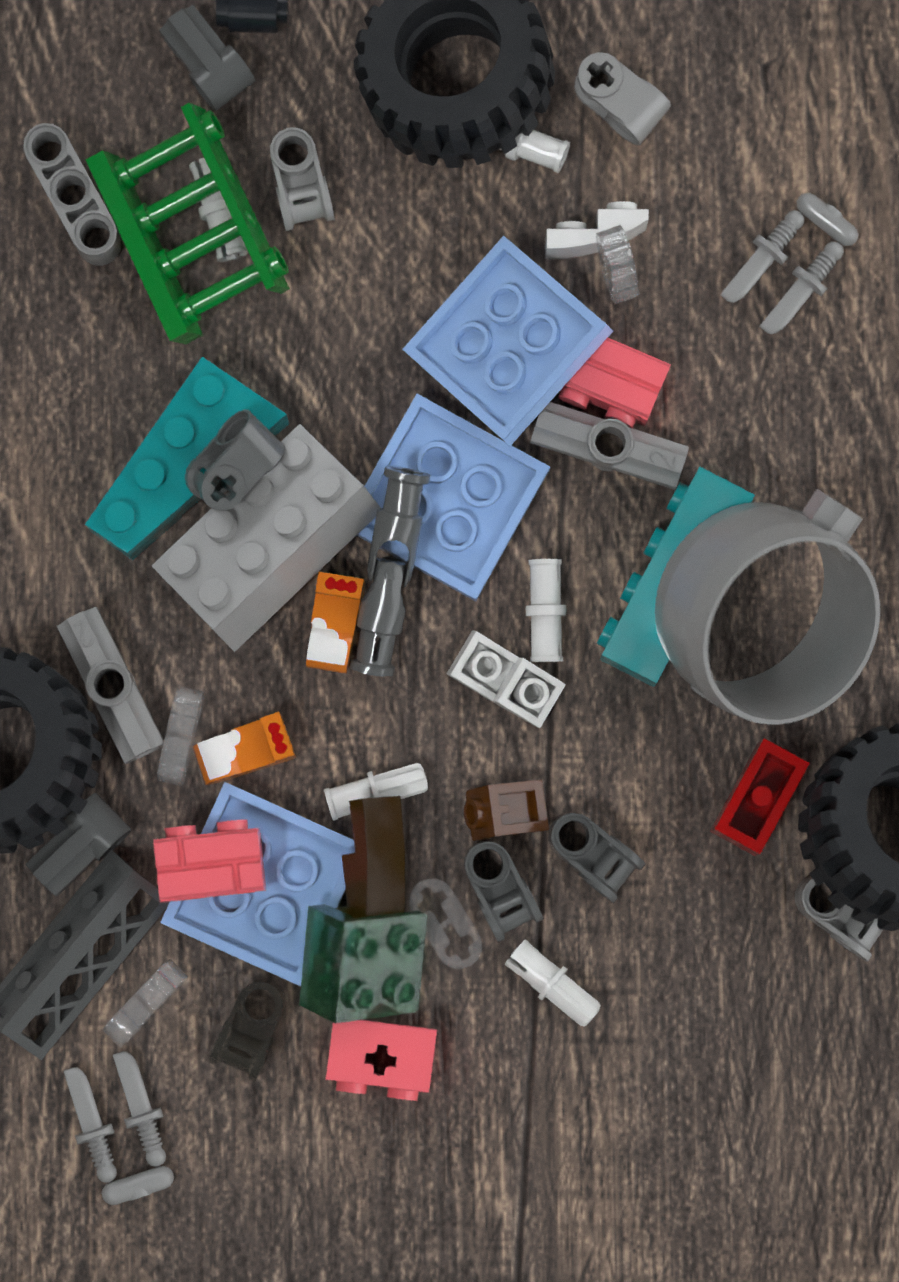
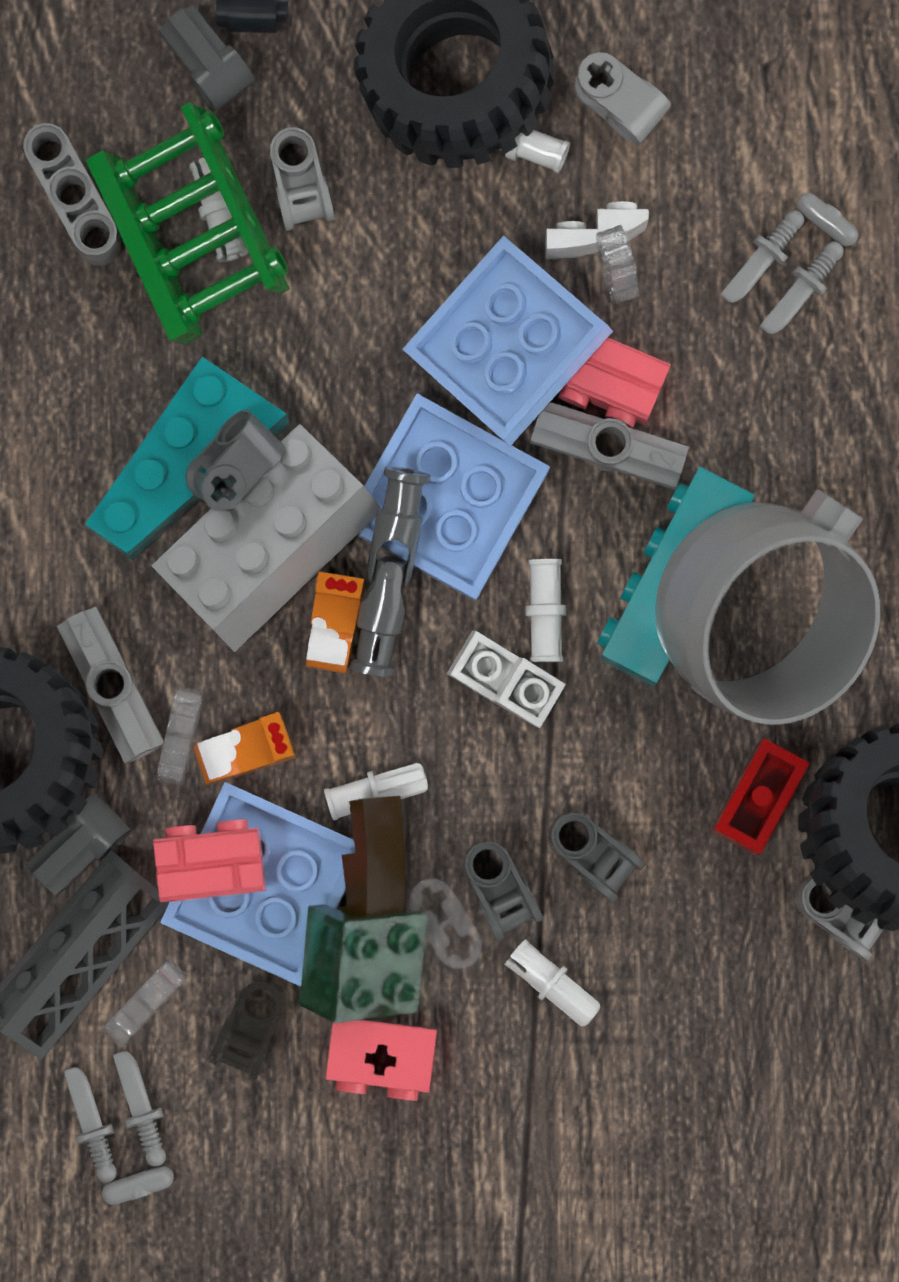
reddish brown bracket [464,779,549,841] -> none

